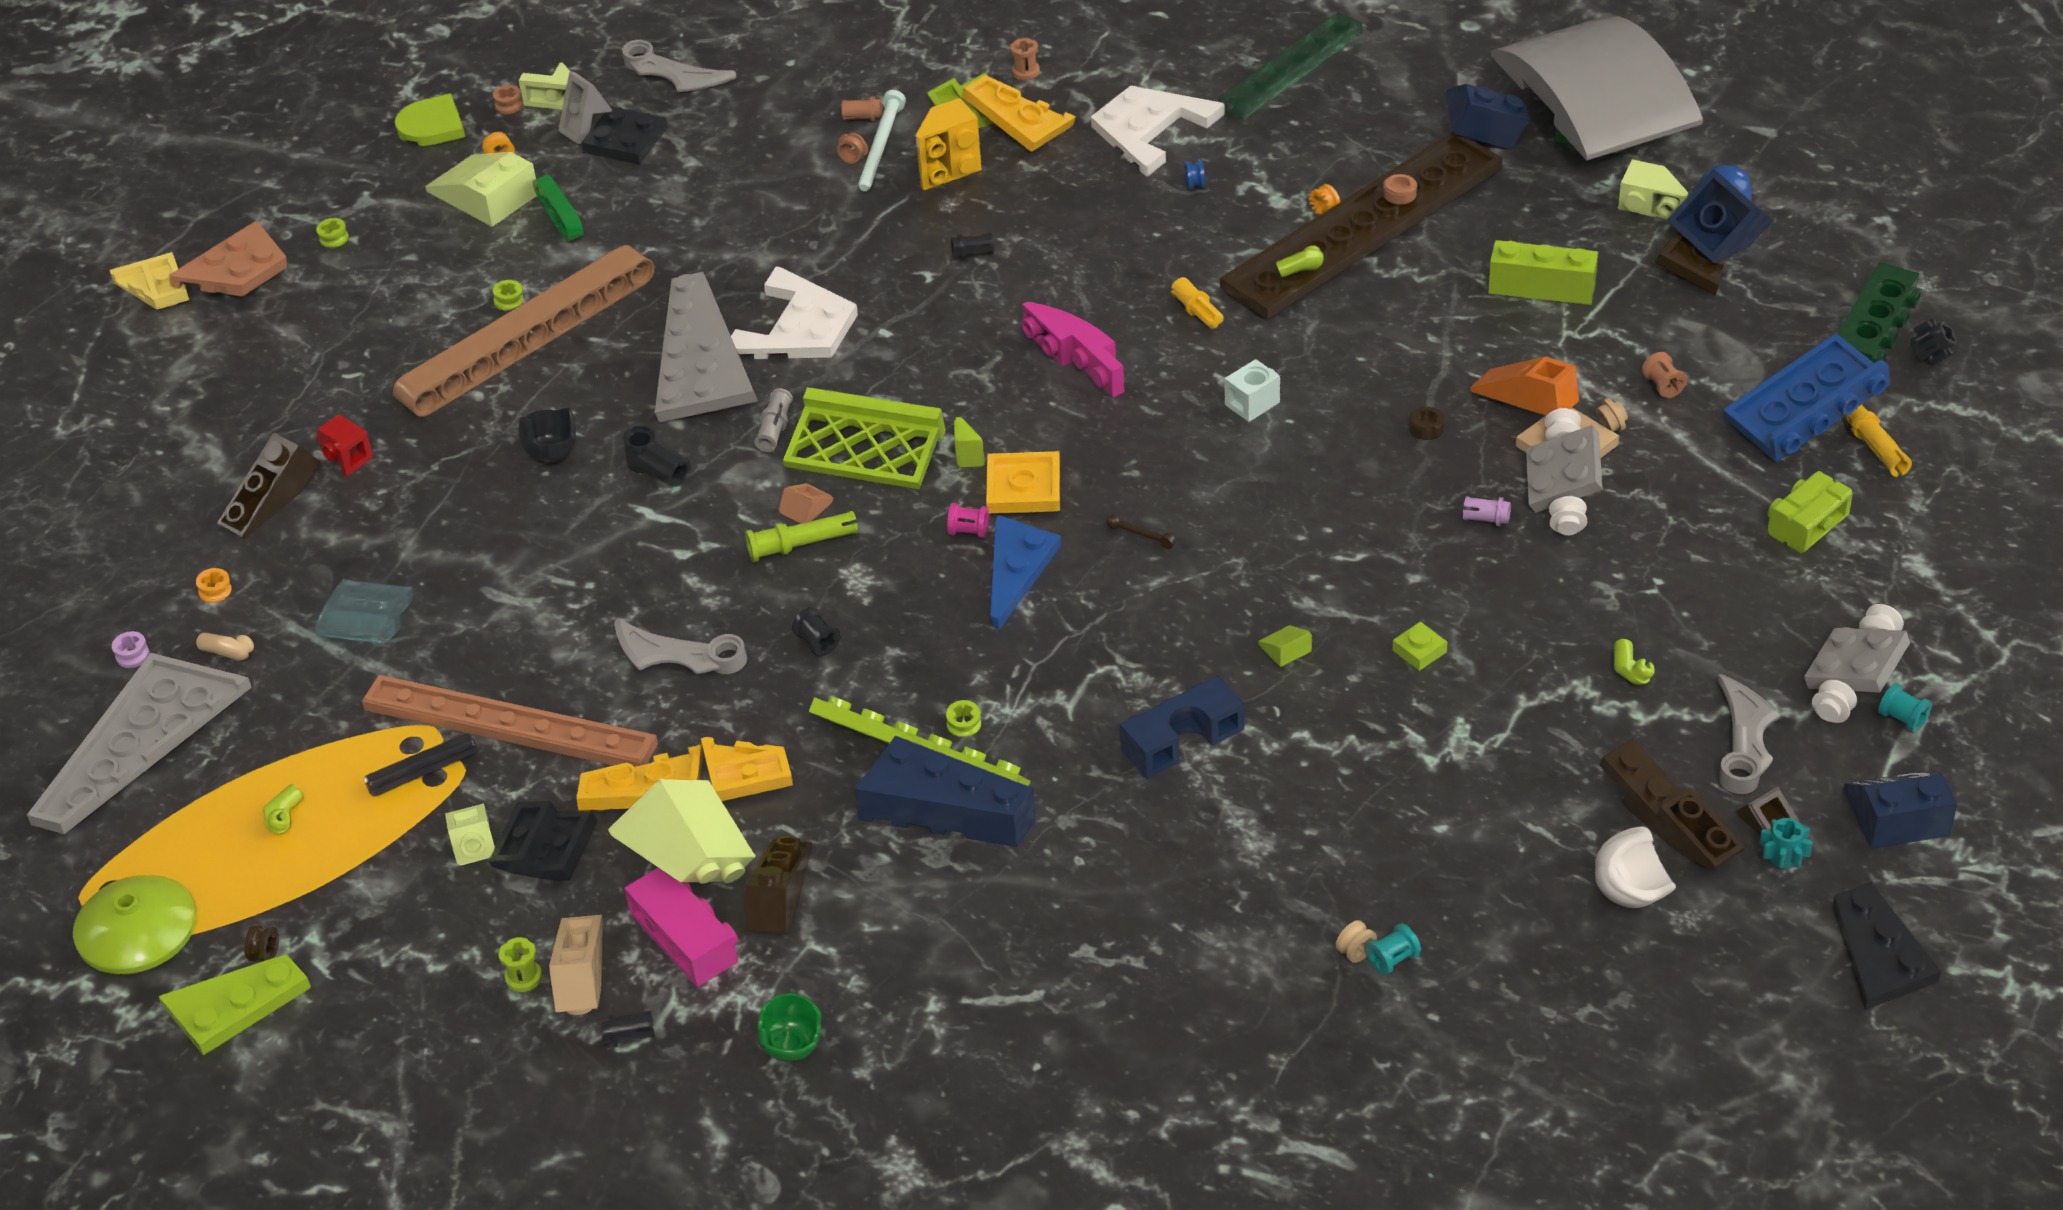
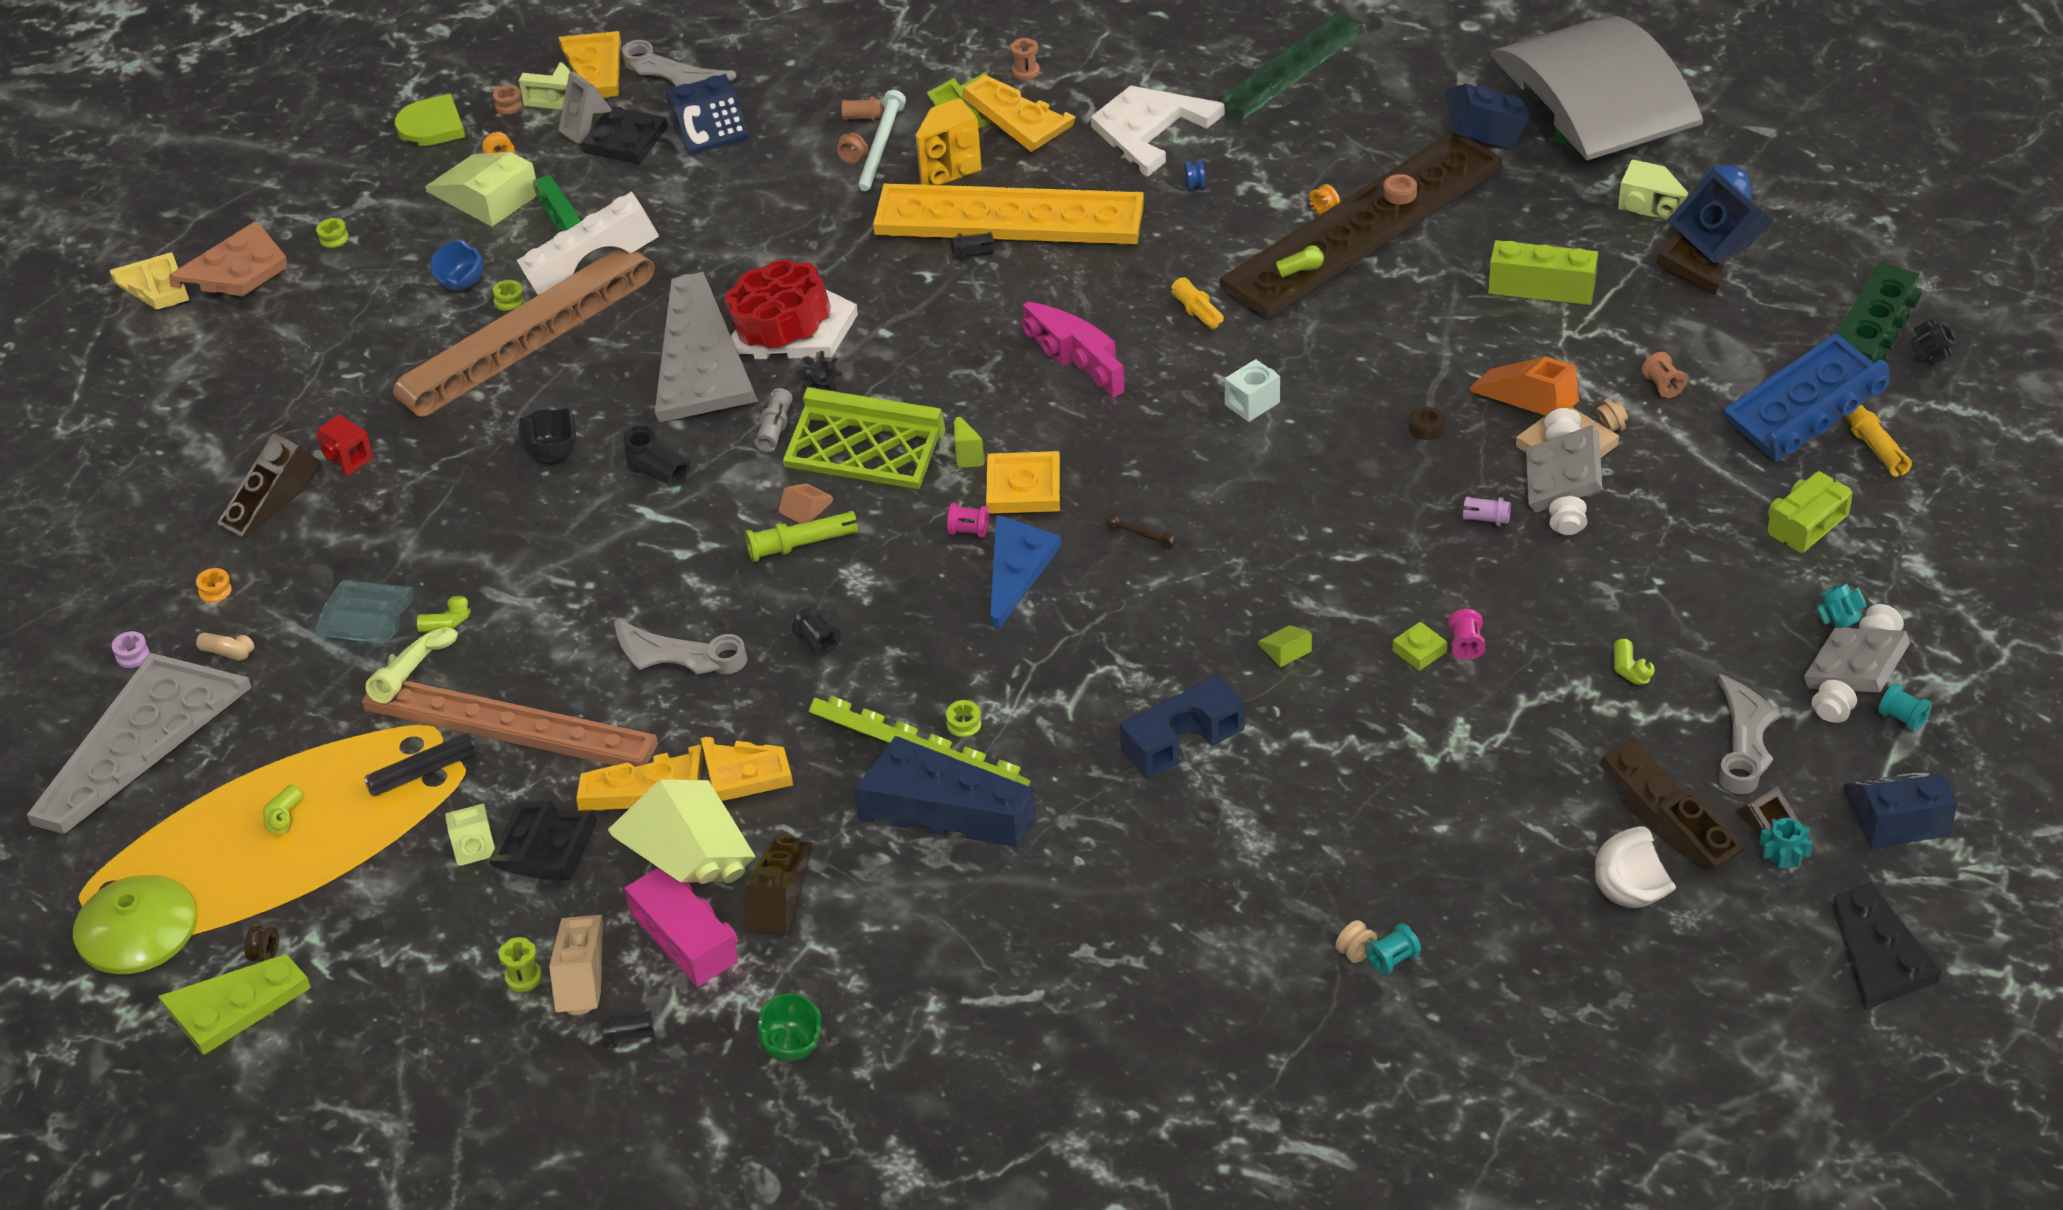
none -> yellowish green plant [366,627,458,703]
none -> lime arm [417,596,470,633]
none -> blue hair [430,240,485,292]
none -> white arch [517,192,659,295]
none -> yellow wing [558,31,621,99]
none -> dark blue slope [665,74,749,155]
none -> red connector [725,260,831,348]
none -> black gear [796,351,842,390]
none -> yellow plate [873,184,1144,245]
none -> dark pink bush [1448,609,1485,660]
none -> teal gear [1817,582,1866,628]

